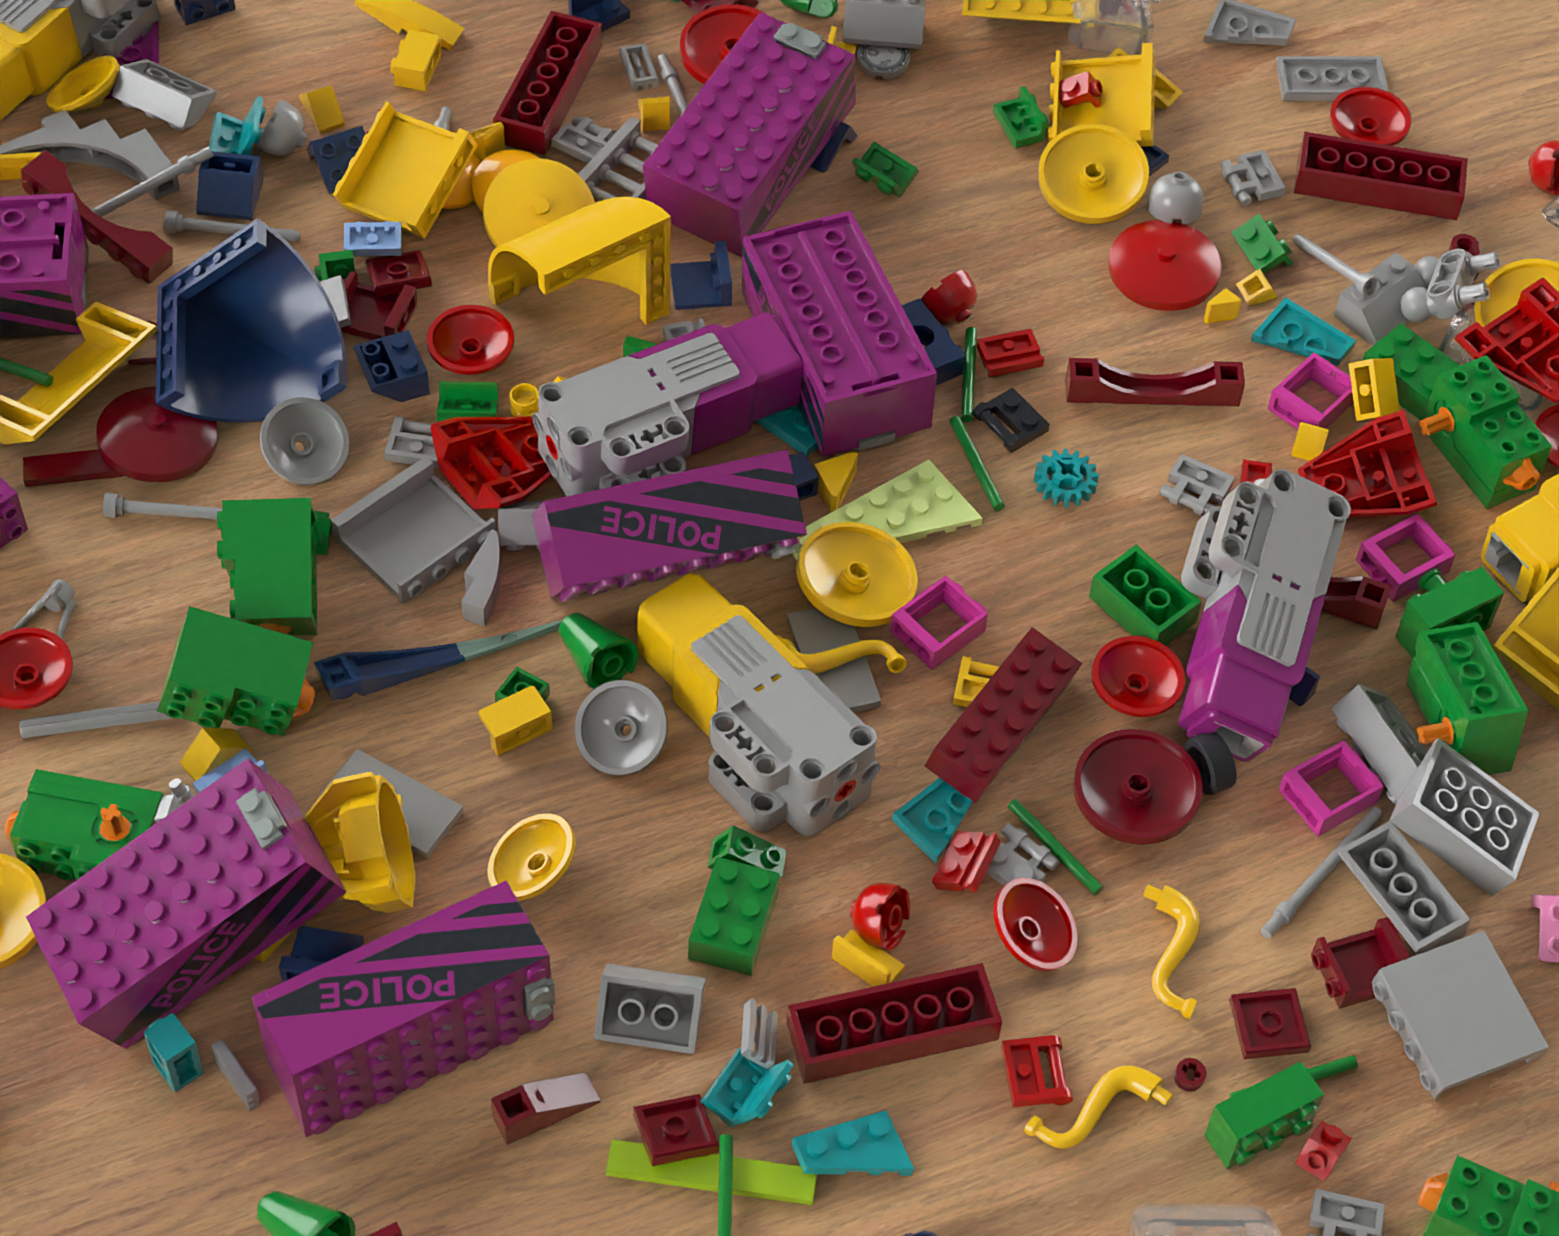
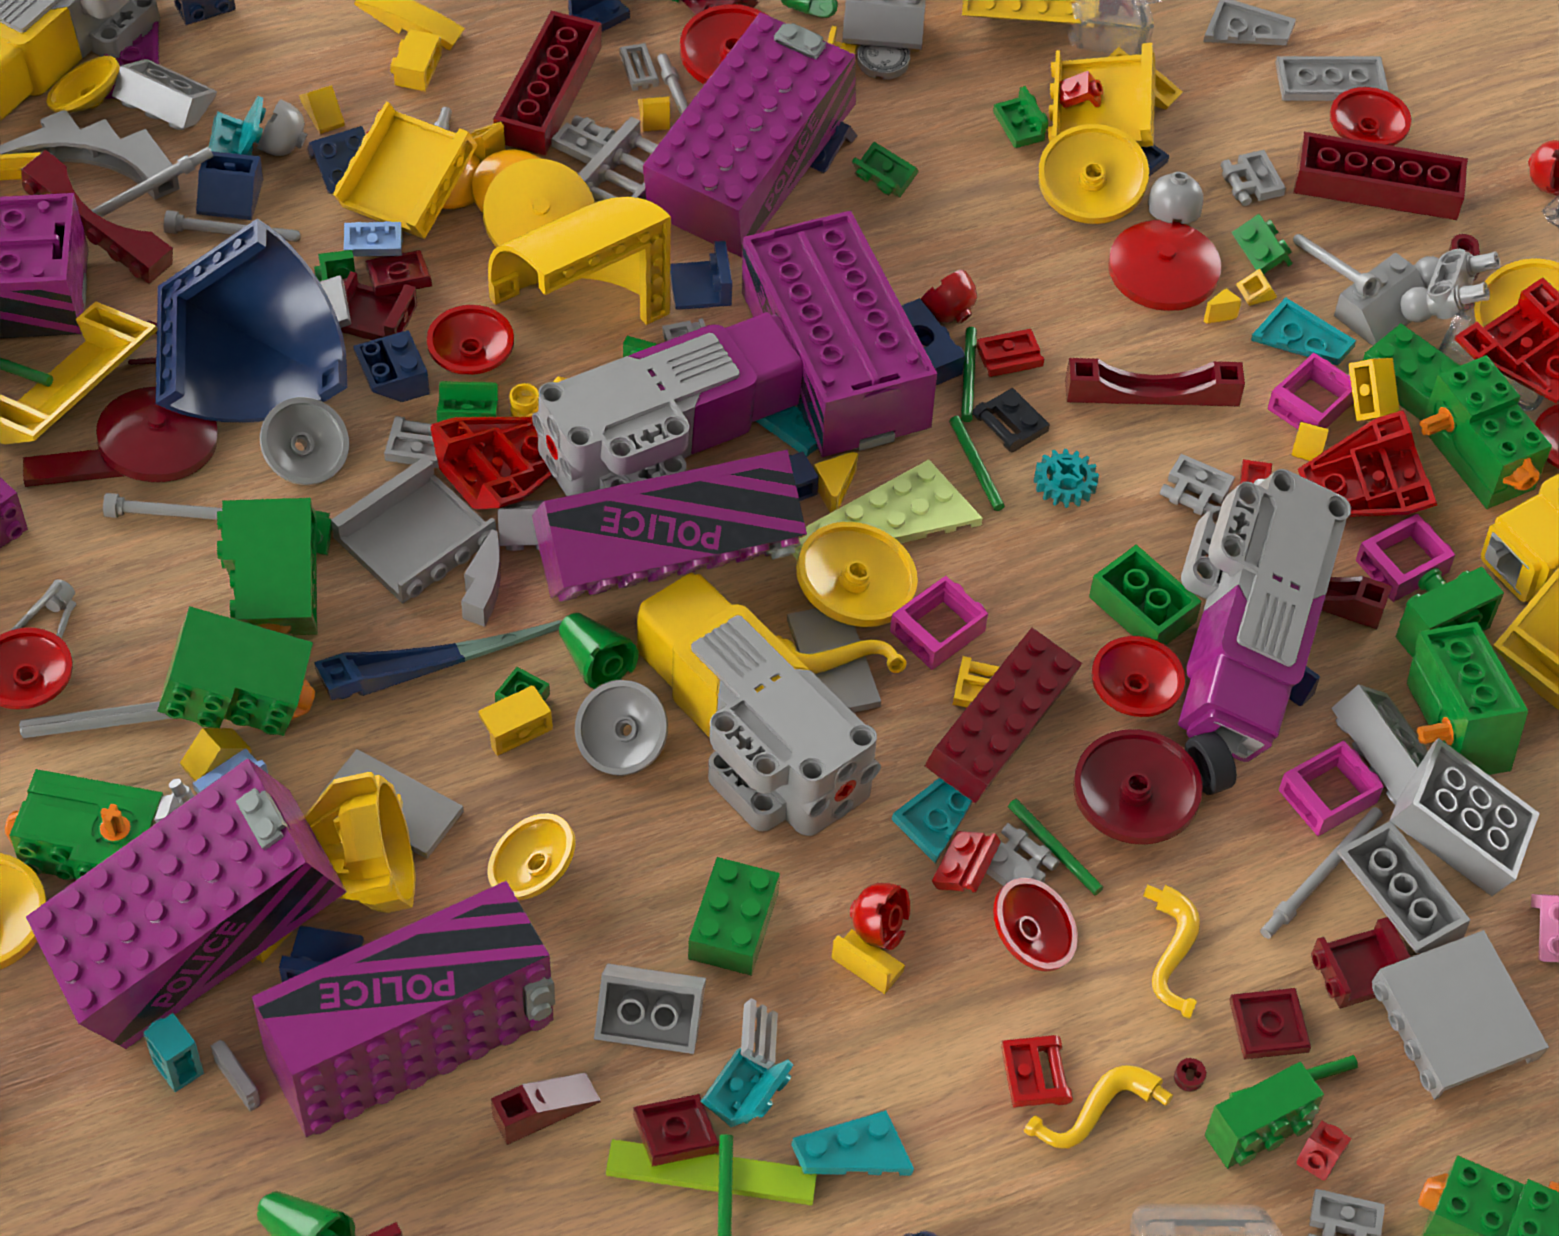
green bracket [707,825,786,878] -> none
dark red brick [786,963,1002,1083] -> none

